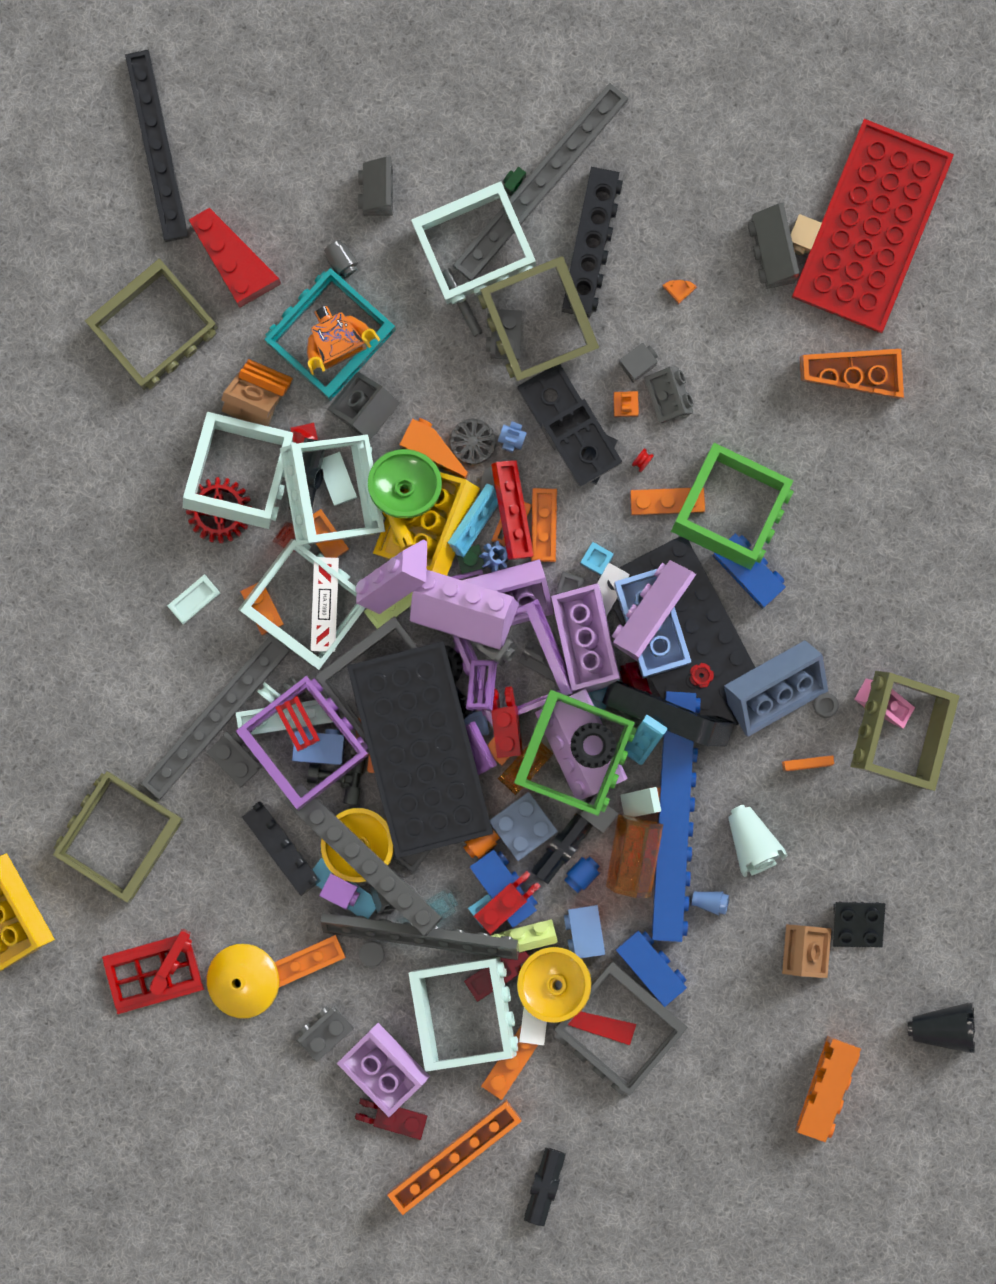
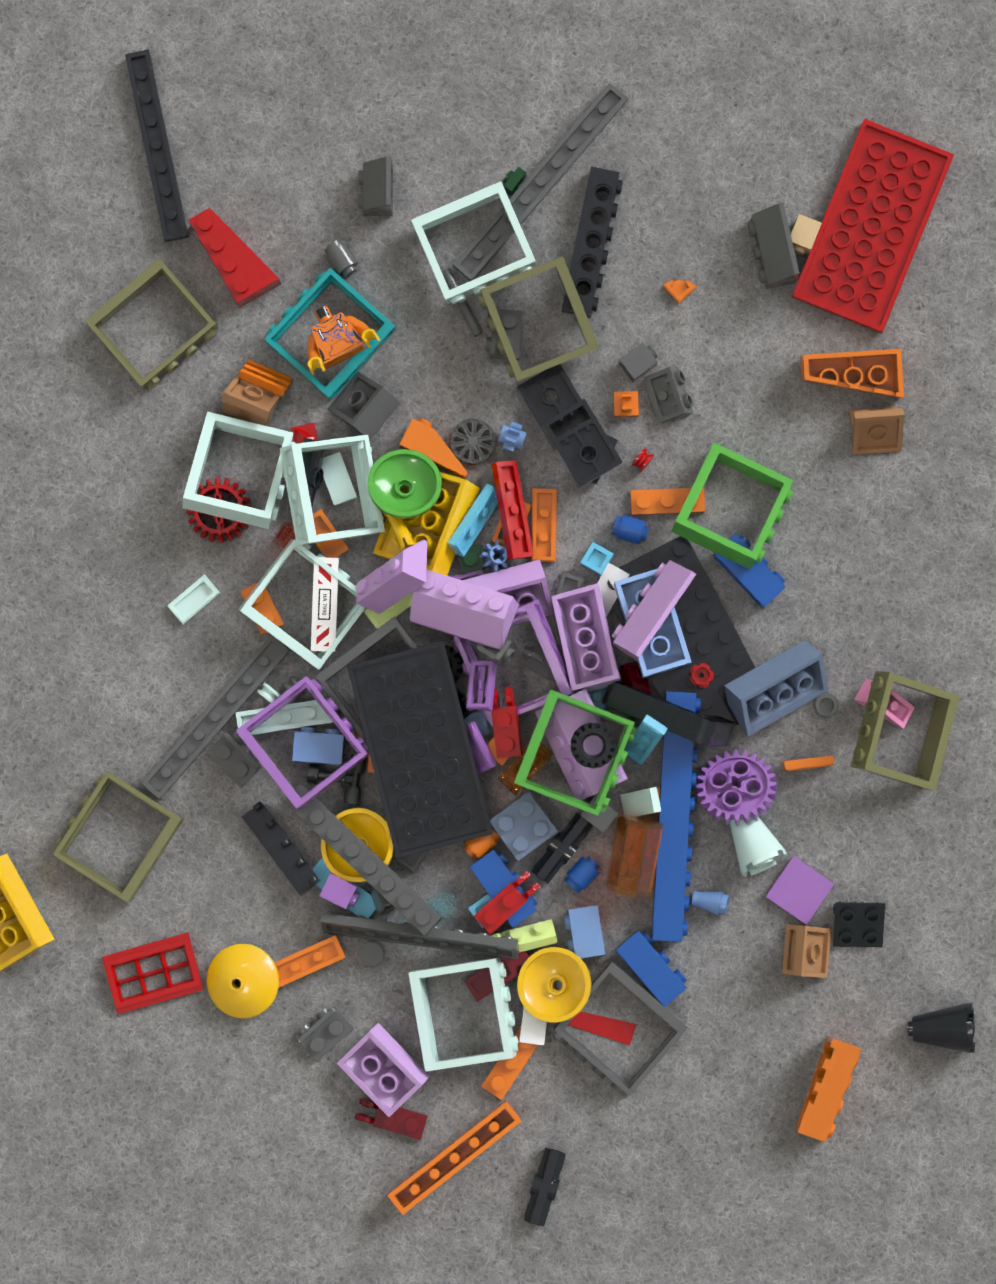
red hinge [150,928,192,995] -> none
red tile [275,696,320,752] -> none
none -> blue brick [612,515,649,544]
none -> medium lavender gear [696,749,777,826]
none -> medium lavender tile [765,856,834,925]
none -> medium nougat bracket [849,407,904,455]

